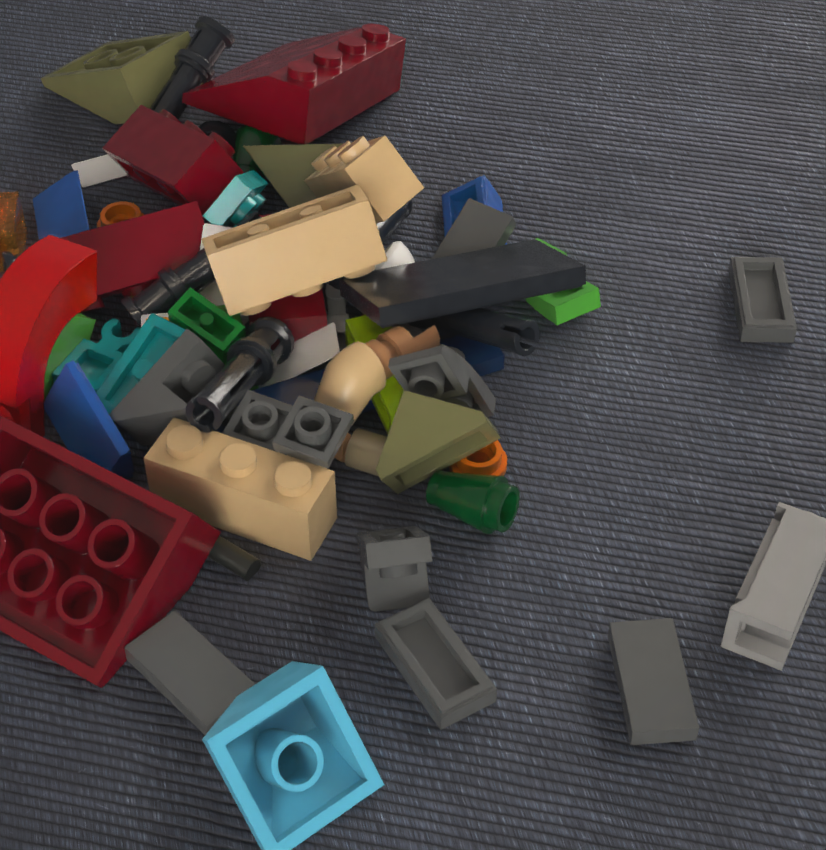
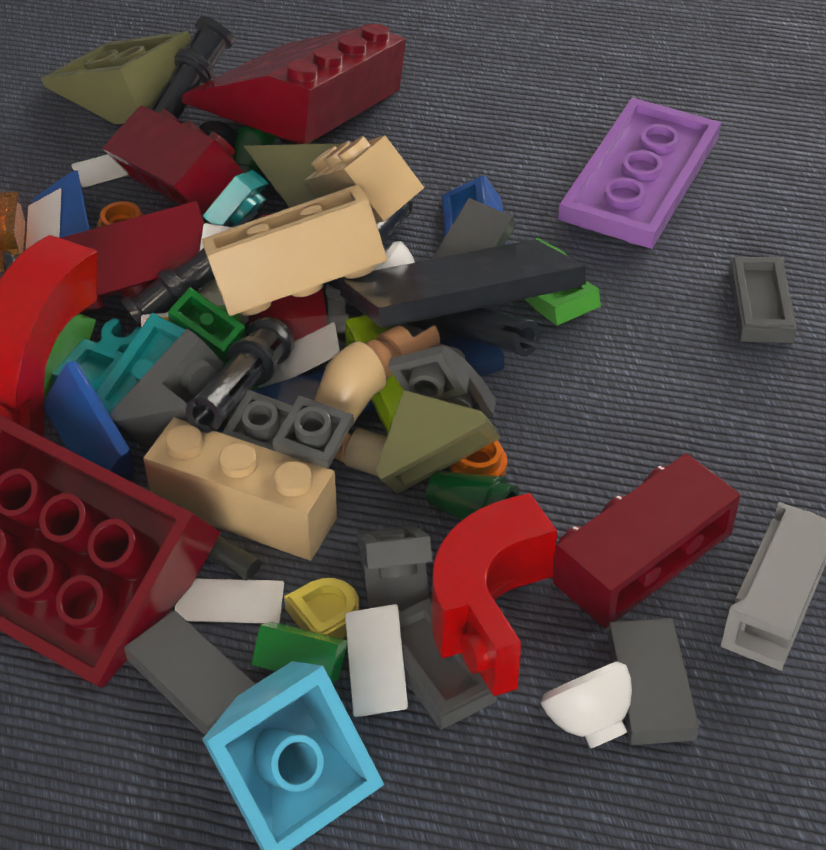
none -> white sticker [26,188,61,249]
none -> white sticker [175,579,284,623]
none -> green piece [251,622,348,683]
none -> light yellow tile [284,578,359,639]
none -> white sticker [345,604,408,717]
none -> red arch [431,493,557,697]
none -> white brick [541,662,632,749]
none -> dark red brick [553,453,741,629]
none -> medium lavender plate [558,98,721,249]

